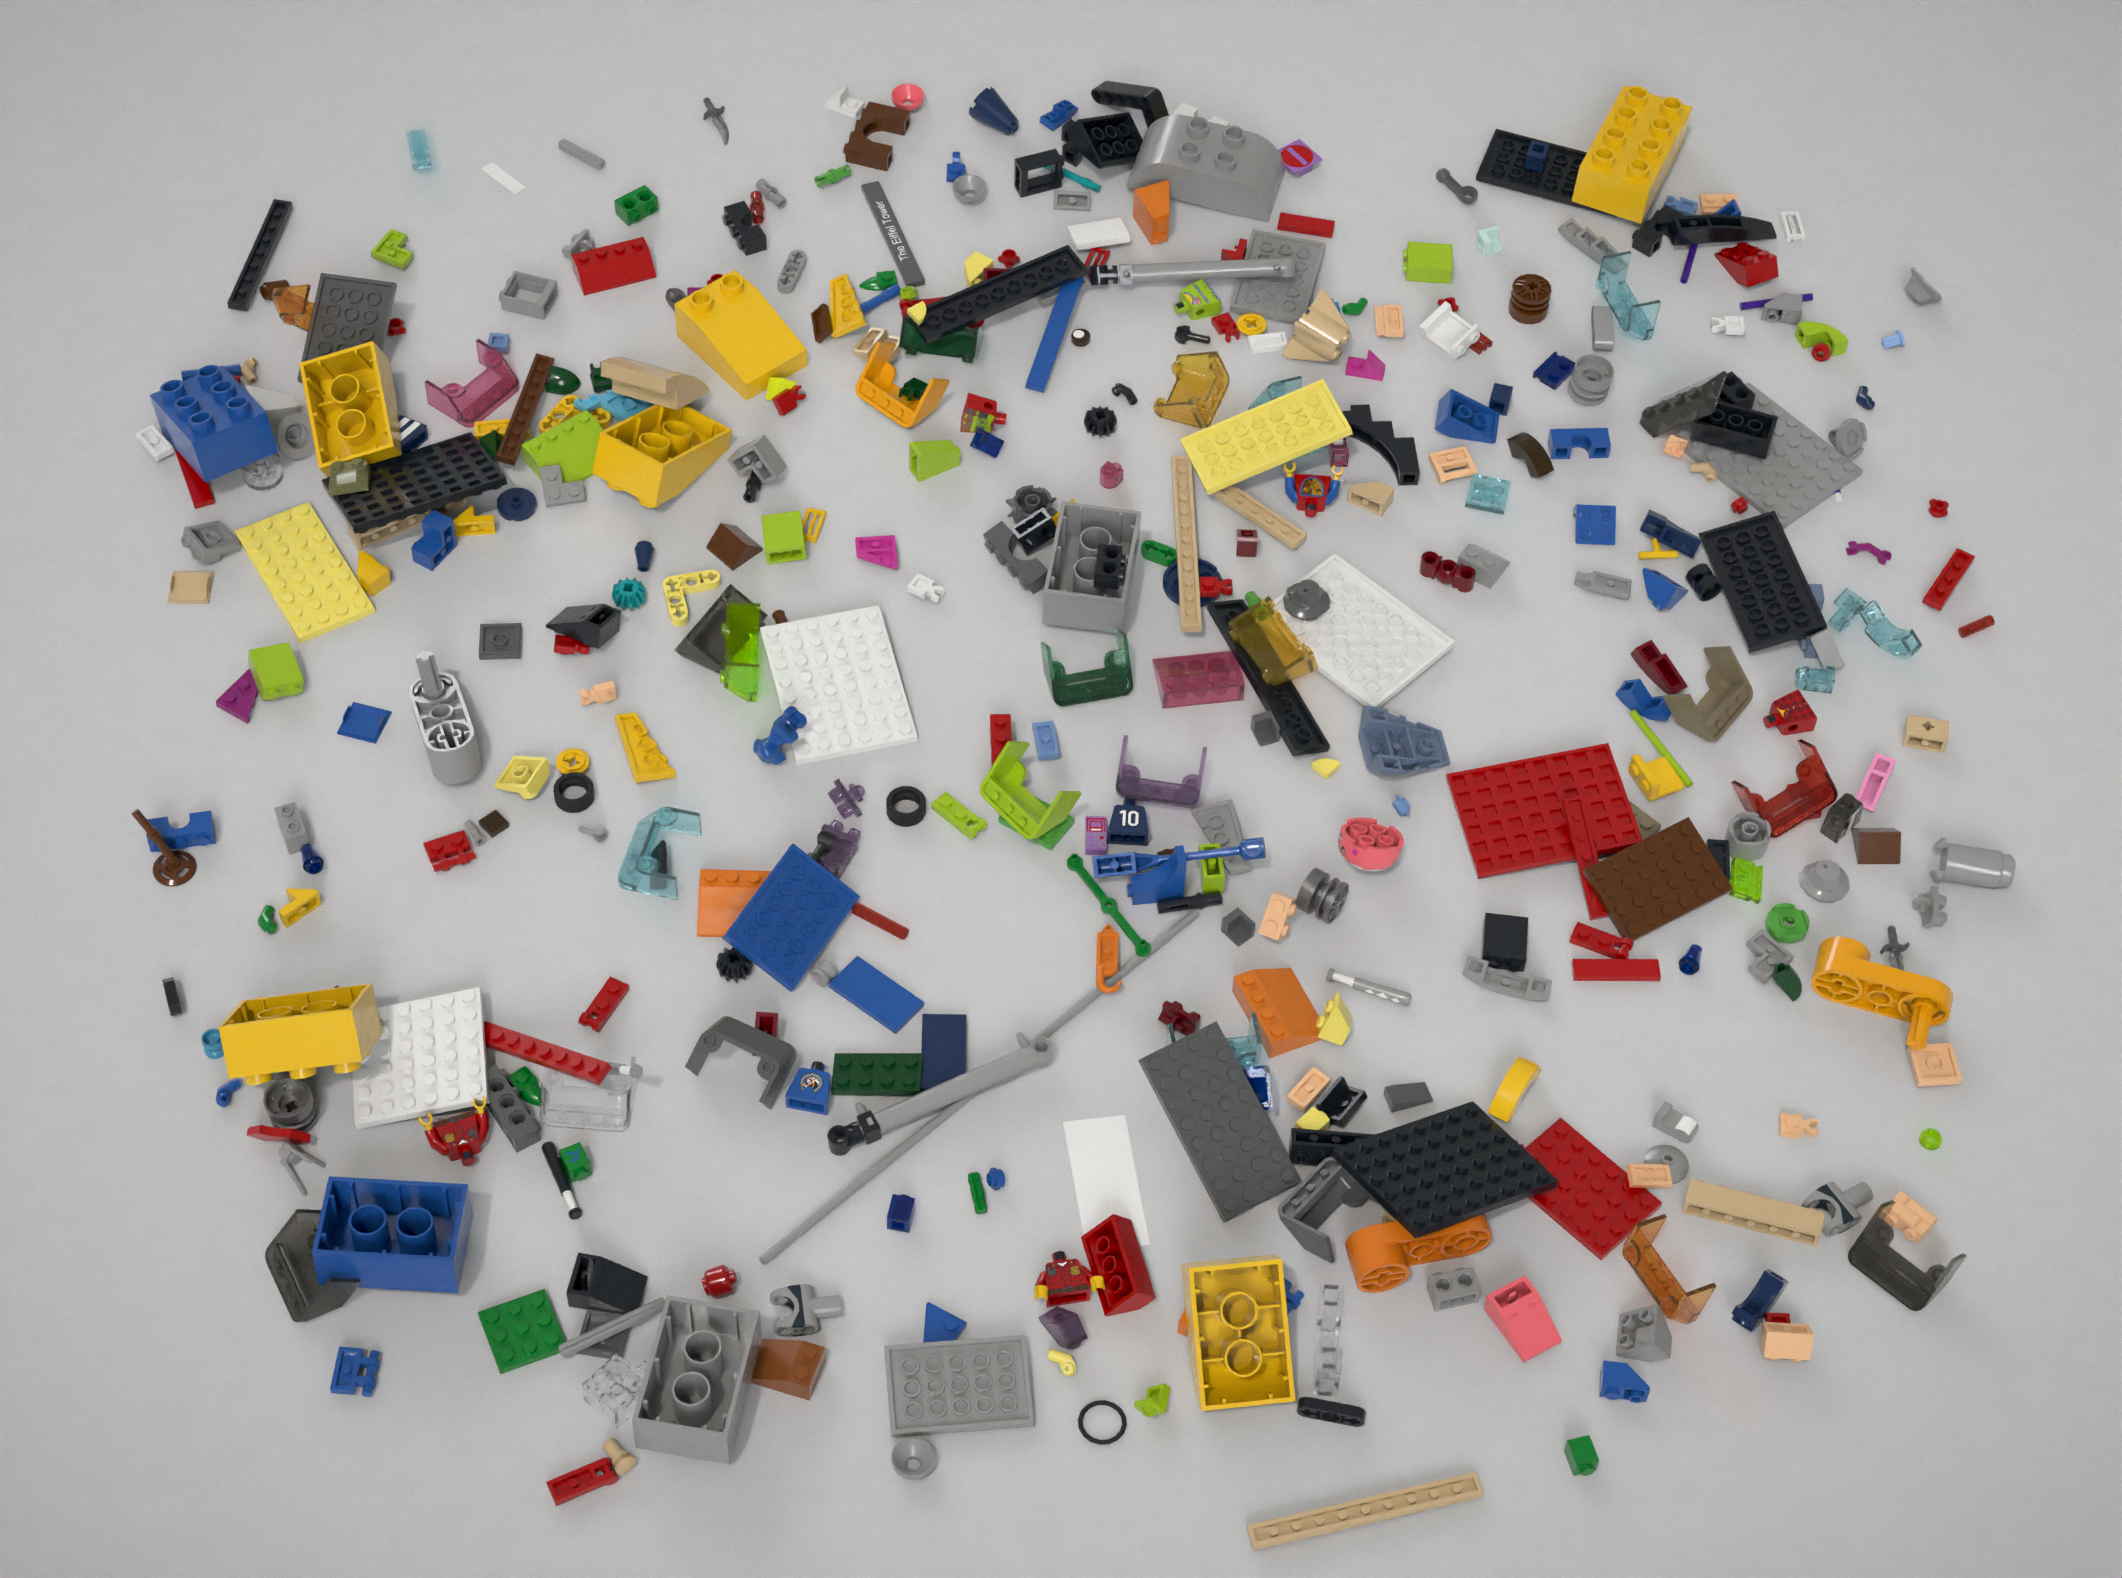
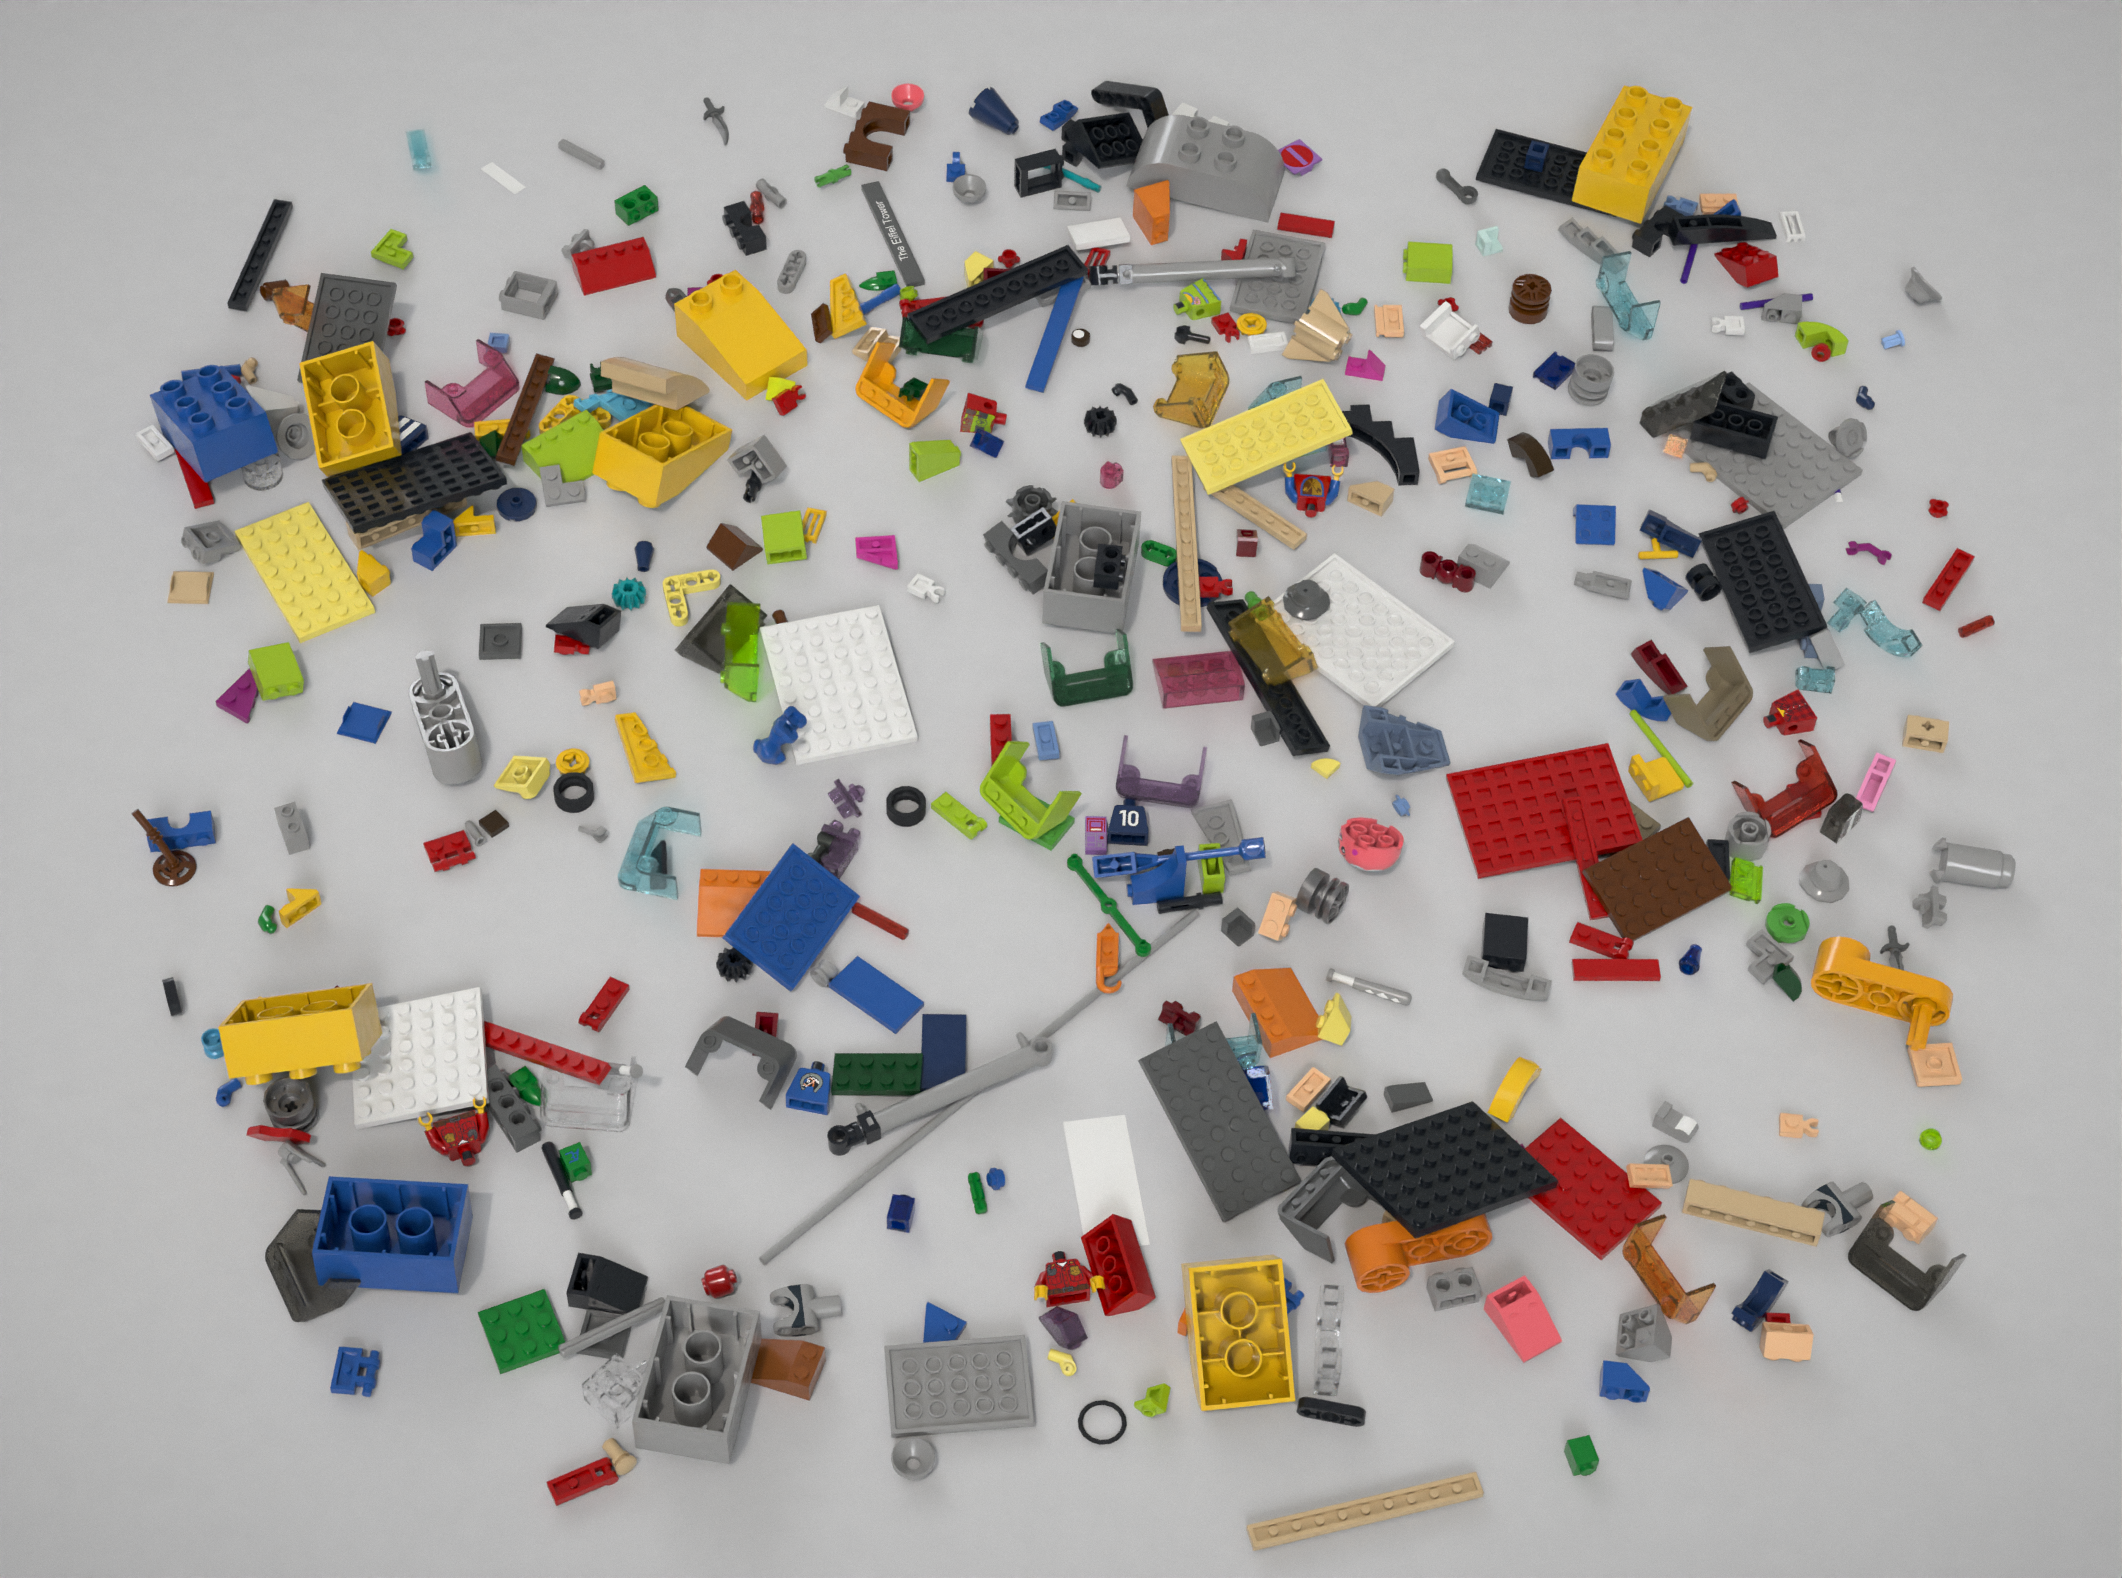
clear blue cone [300,844,324,874] -> none
olive slope [328,458,372,497] -> none
light yellow tile [907,301,926,326] -> none
reddish brown slope [1851,828,1901,864] -> none

